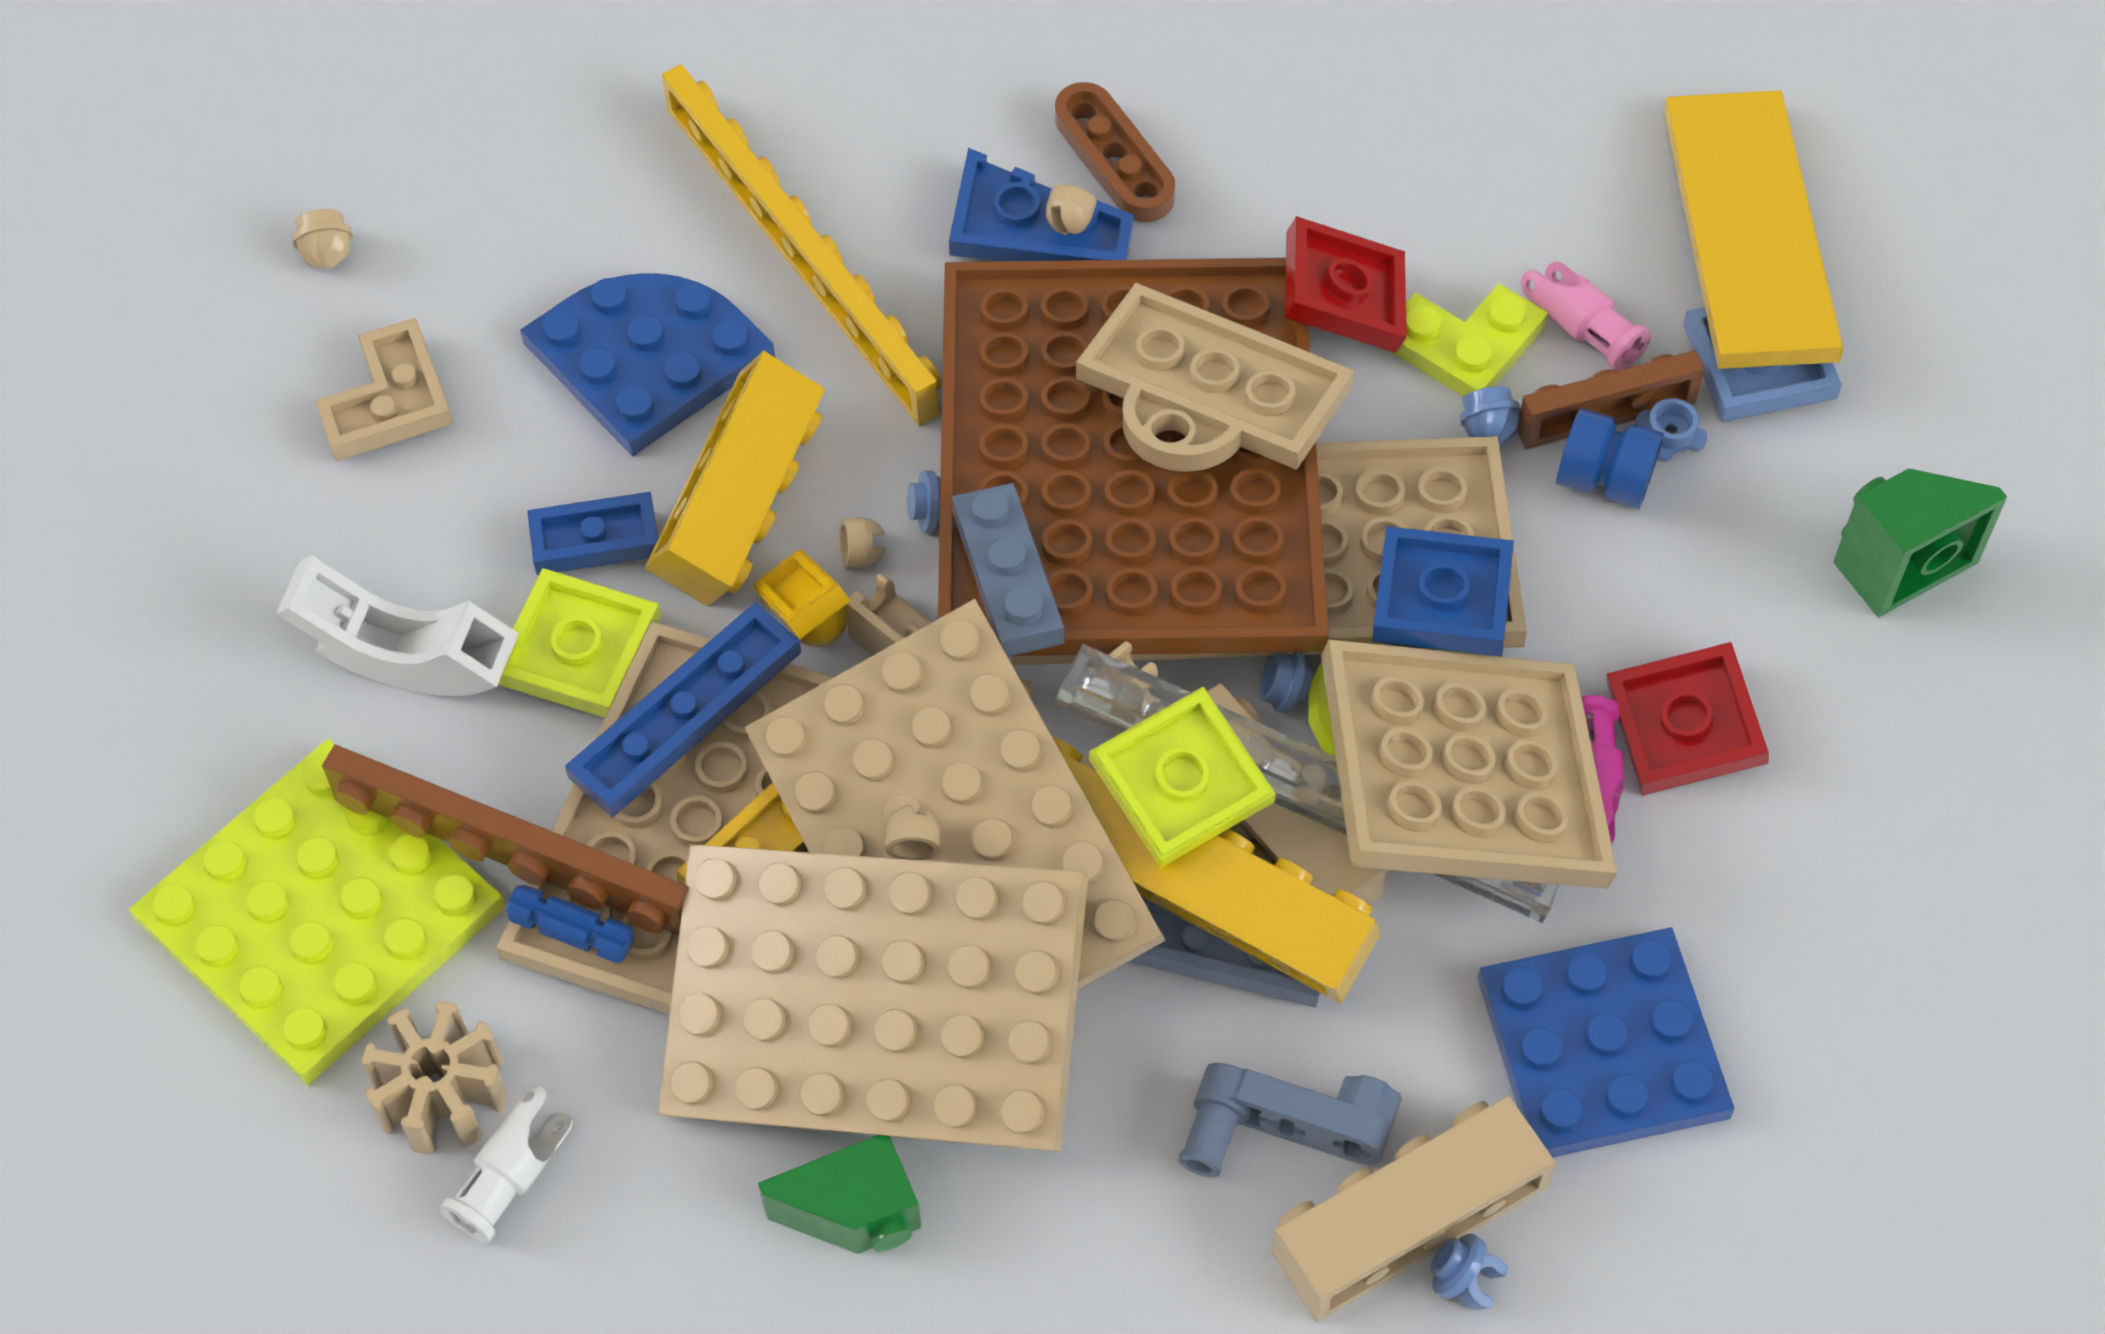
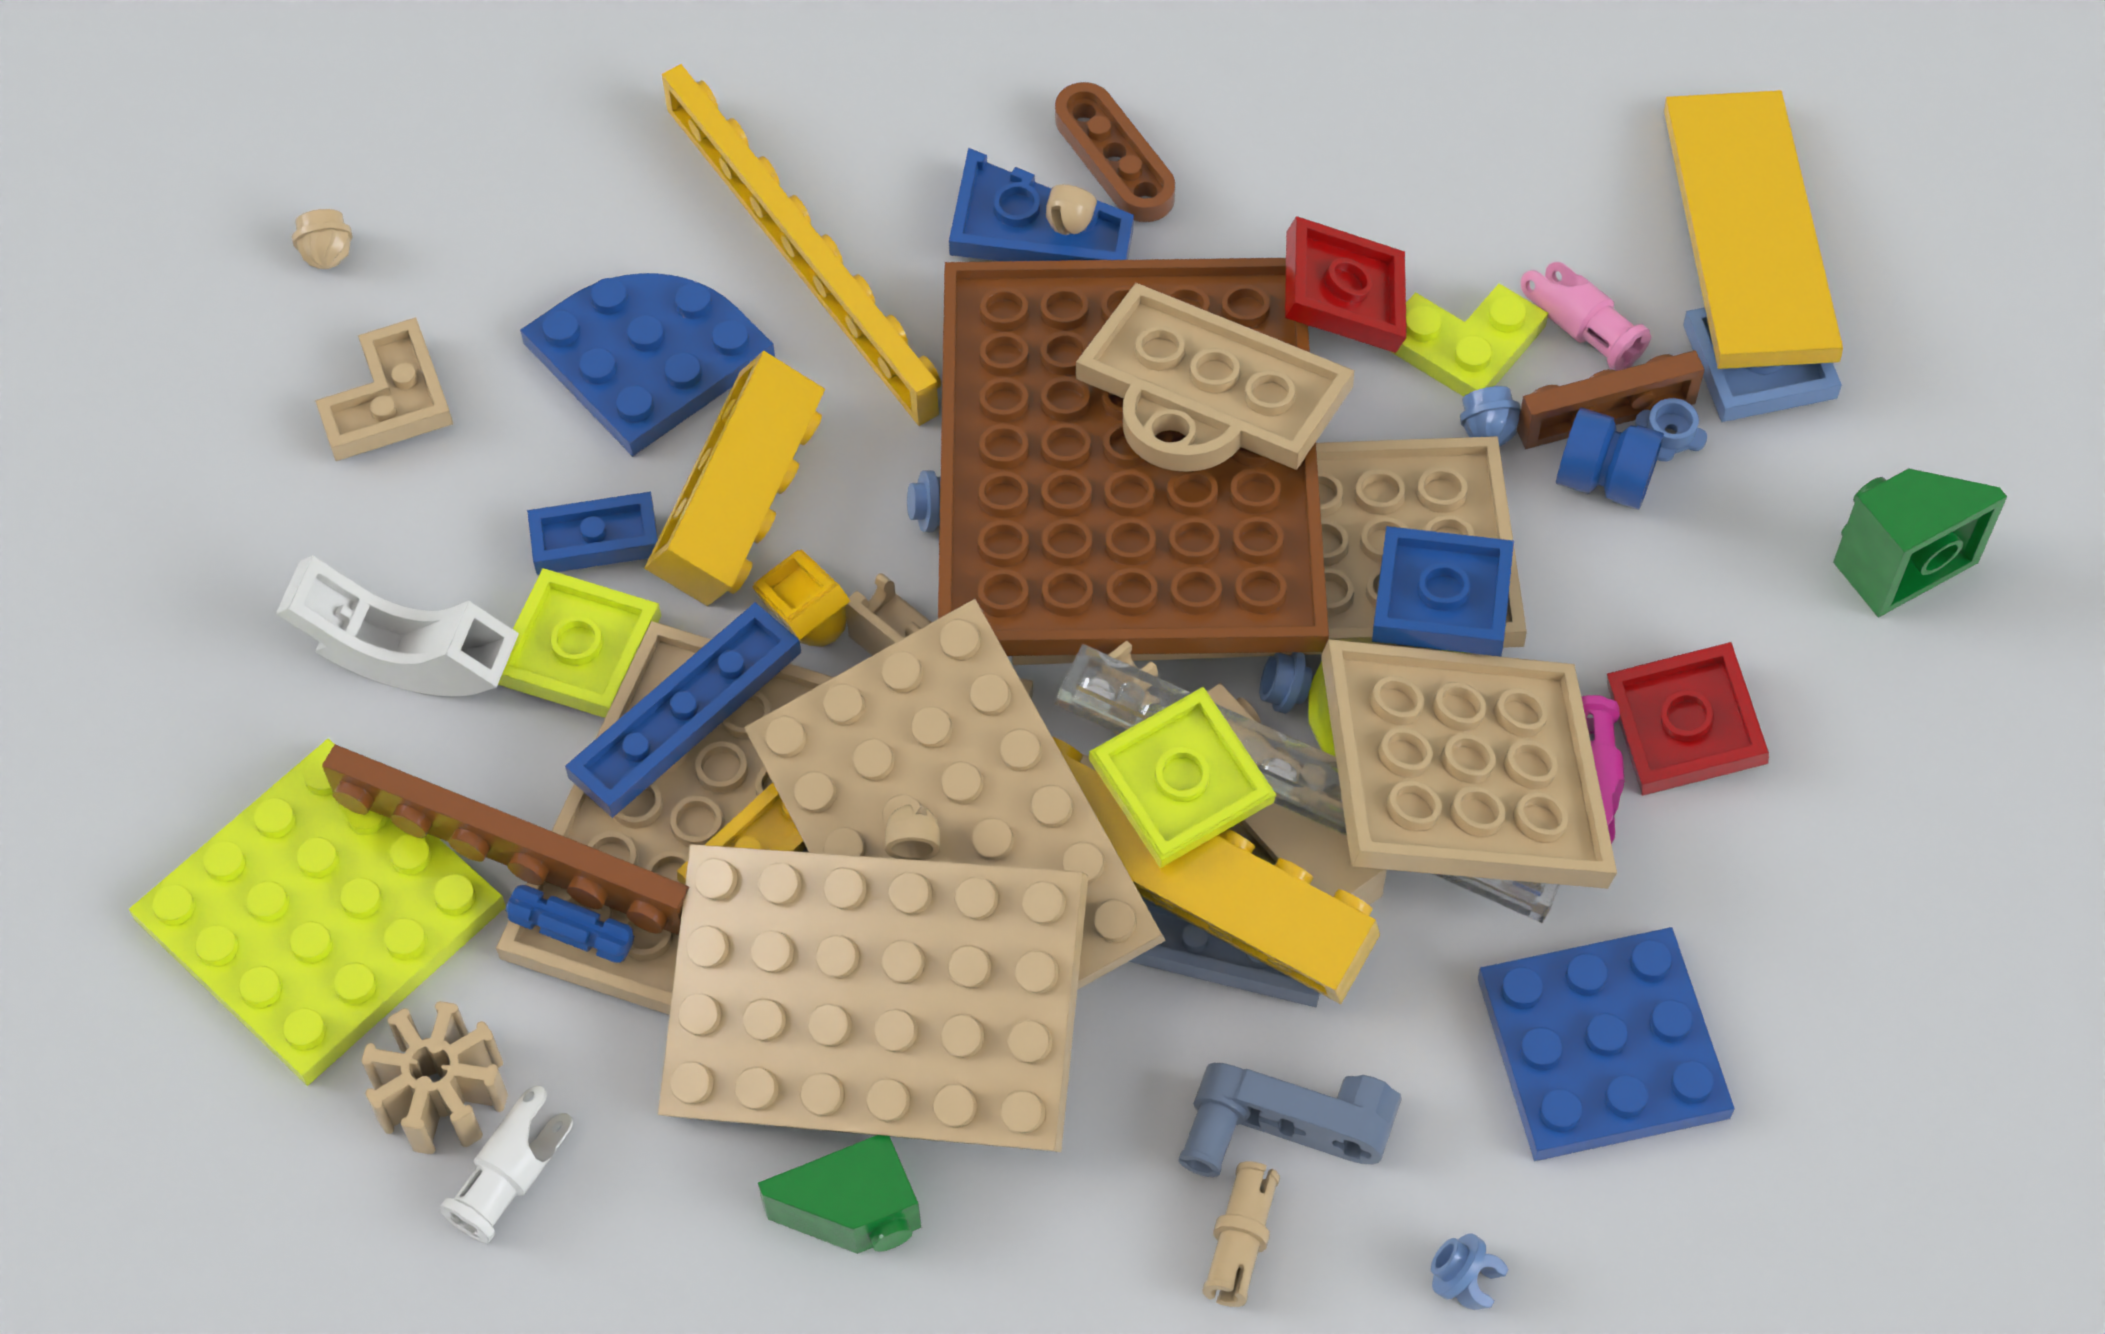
tan hinge [840,517,886,568] -> none
sand blue plate [952,483,1065,657] -> none
tan brick [1271,1095,1556,1322] -> none
none -> tan pin [1202,1161,1280,1307]

